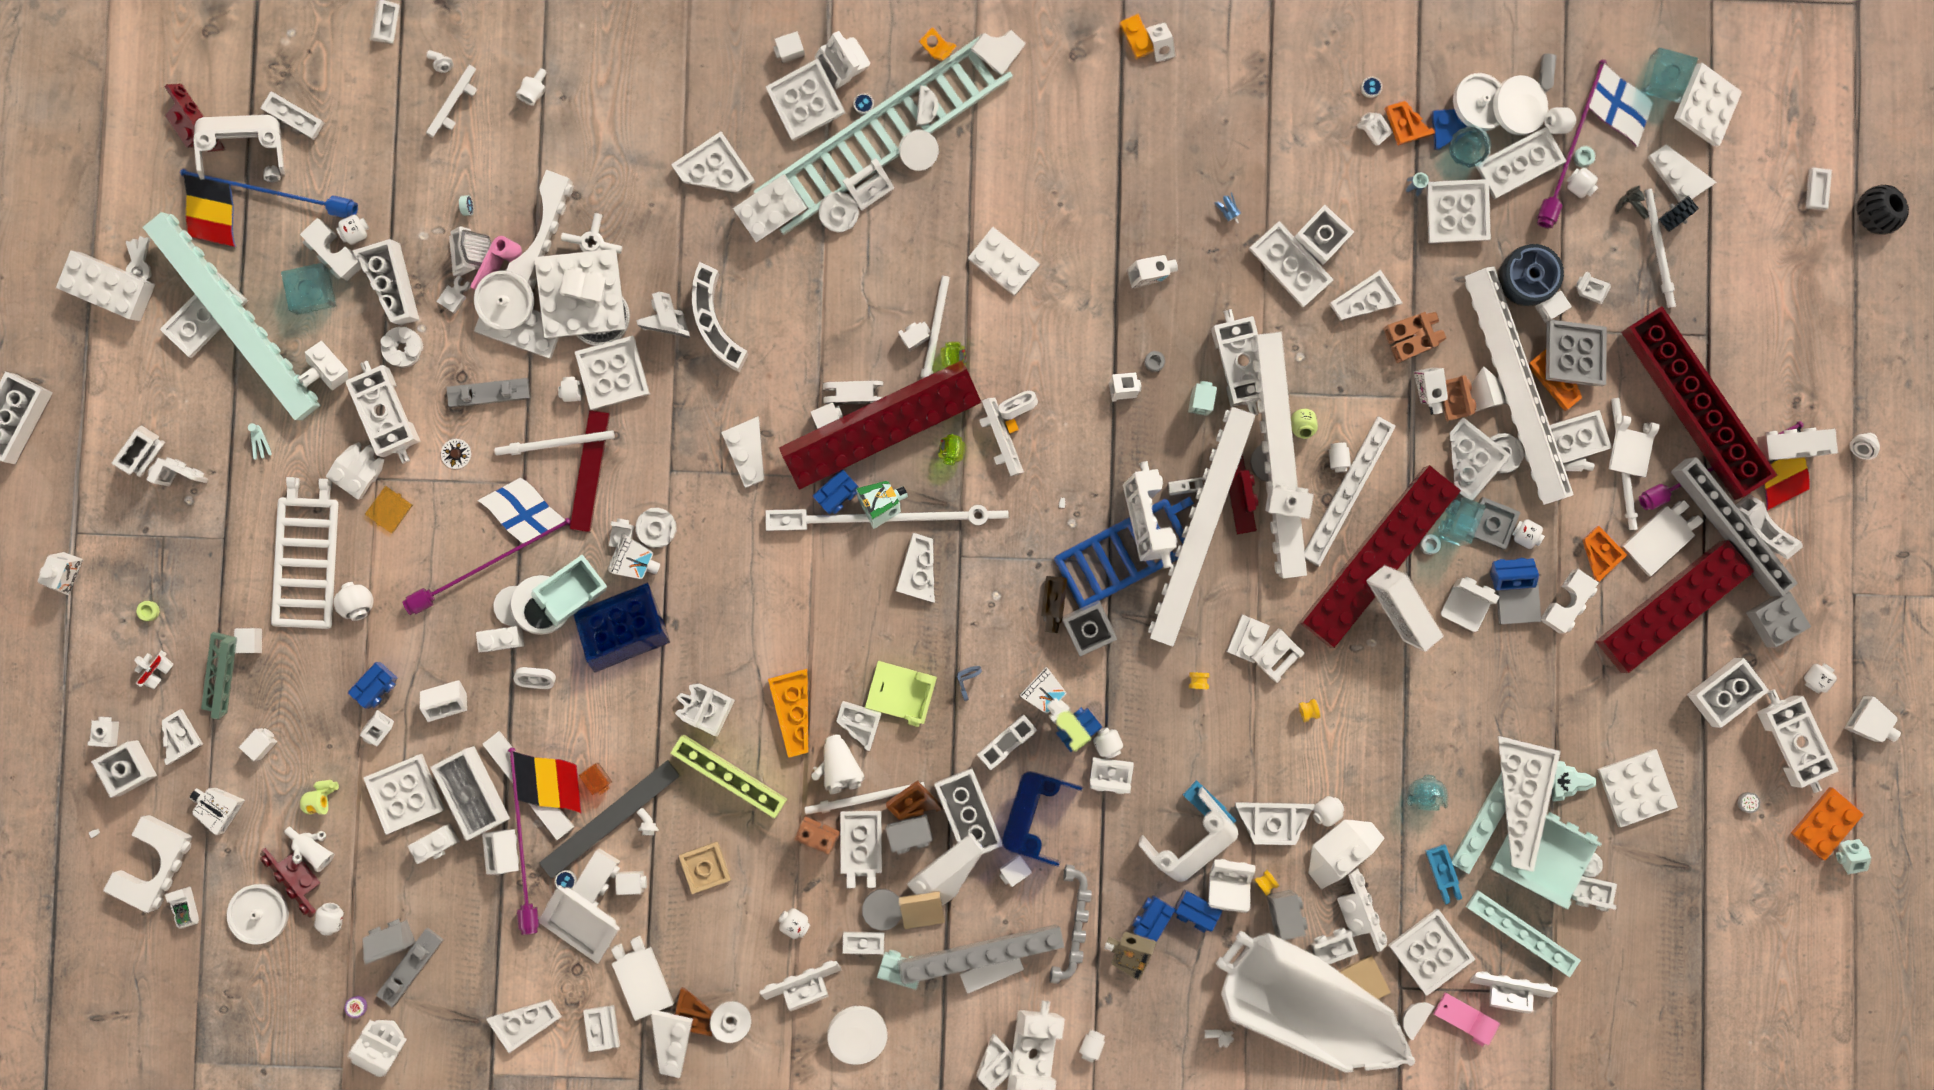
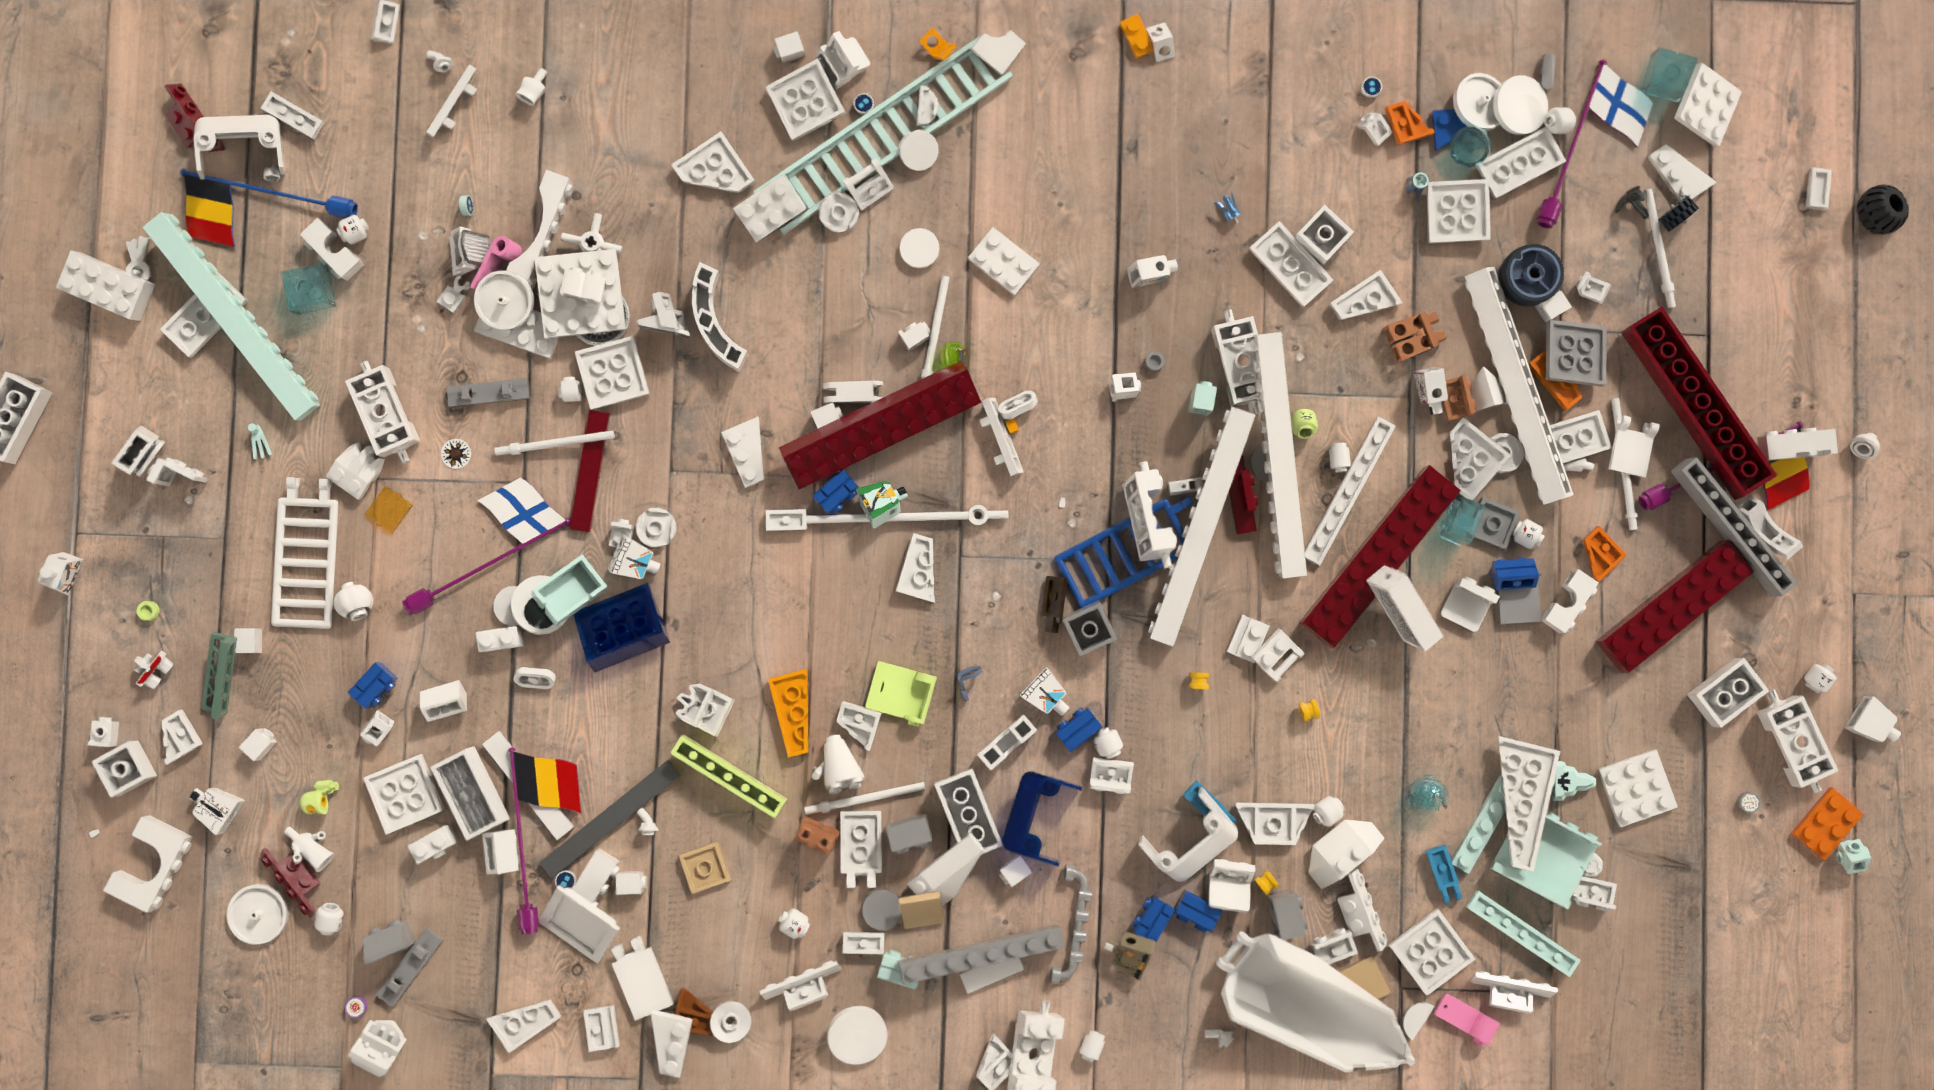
white leg [165,886,199,929] -> none
white brick [297,341,349,391] -> none
white wedge [353,239,419,325] -> none
white plate [380,327,423,368] -> none
clear orange brick [578,762,612,795] -> none
dark orange wing [886,780,942,820] -> none
clear neon green head [938,434,966,466] -> none
yellowish green hips [1046,698,1091,752] -> none
white brick [1265,484,1314,519] -> none
white tile [1419,534,1441,555] -> none
white head [1567,168,1598,198] -> none
light aqua tile [1573,146,1595,168] -> none
white tile [1621,500,1703,576] -> none
light grey brick [1746,592,1811,647] -> none
none -> white tile [900,228,940,268]

